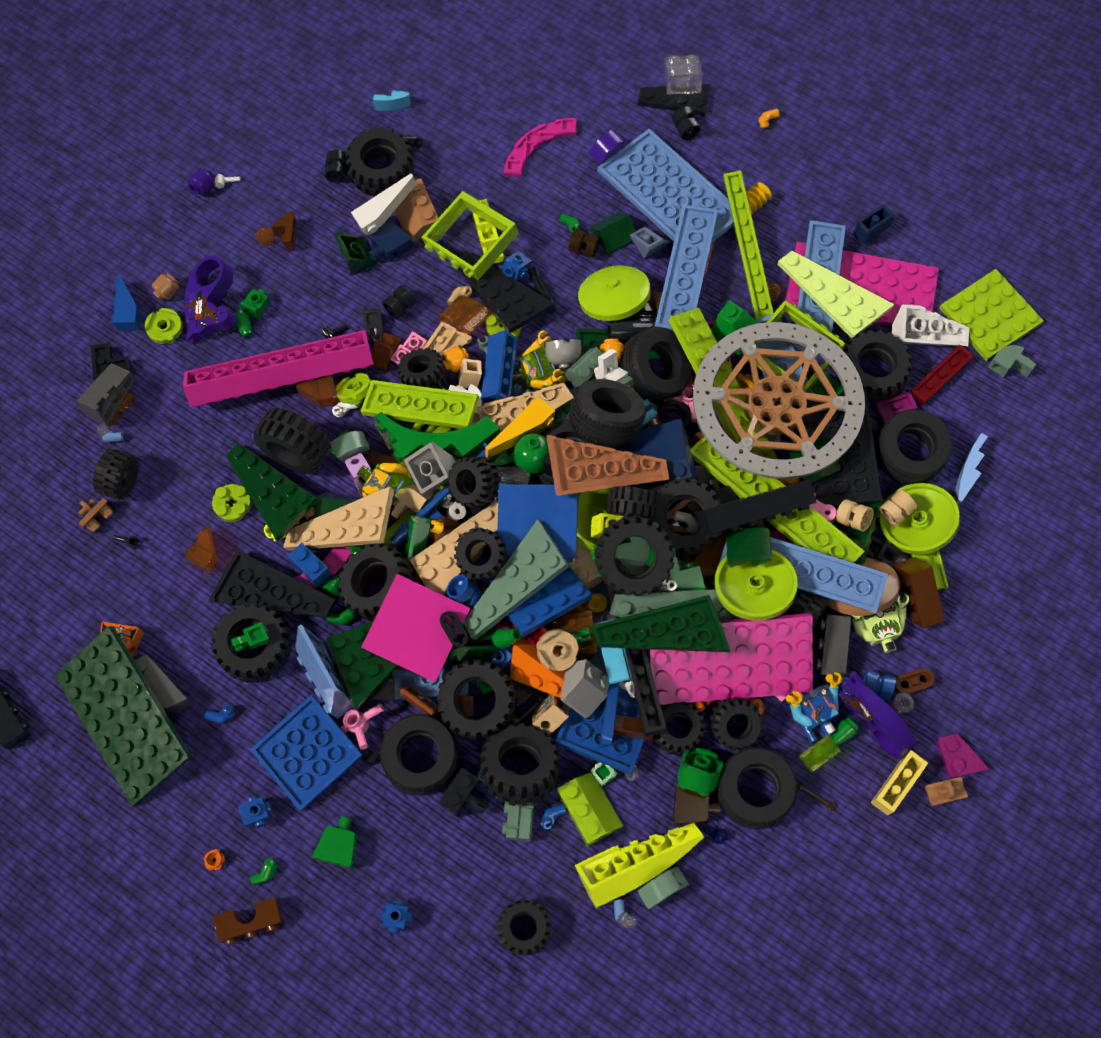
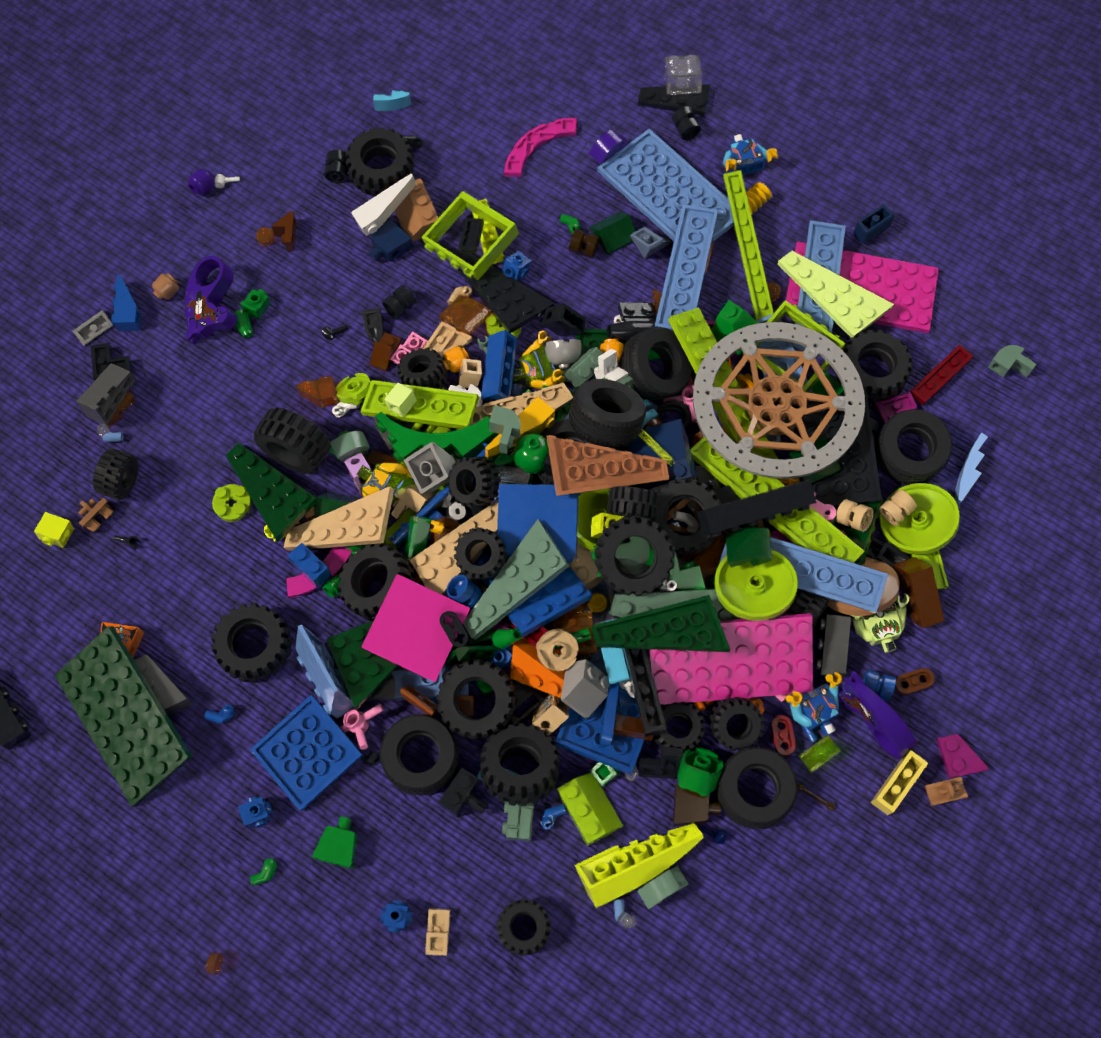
lime plate [145,308,183,344] -> none
dark pink brick [183,330,373,407] -> none
clear orange slope [186,526,220,574] -> none
orange plate [204,849,225,870] -> none
black wing [208,550,337,618] -> none
reddish brown arch [213,897,285,946] -> none
green plate [231,622,270,652] -> none
green arm [327,608,356,626] -> none
dark green slope [334,232,376,275] -> none
black axle [528,267,557,314] -> none
lime dish [578,266,651,321] -> none
light orange arm [758,109,779,128] -> none
green cone [829,717,859,747] -> none
white wedge [892,304,969,346] -> none
clear cone [893,693,914,714] -> none
lime plate [939,269,1044,361] -> none
none -> neon yellow head [34,512,74,548]
none -> light grey slope [72,310,113,346]
none -> clear orange tile [206,952,223,975]
none -> yellowish green brick [384,383,417,417]
none -> tan slope [426,908,450,955]
none -> black plate [458,218,484,254]
none -> sand green brick [489,405,521,454]
none -> black torso [541,304,587,335]
none -> black plate [638,747,683,779]
none -> neon yellow piece [639,429,674,466]
none -> torso [723,134,778,175]
none -> dark red plate [771,715,796,757]

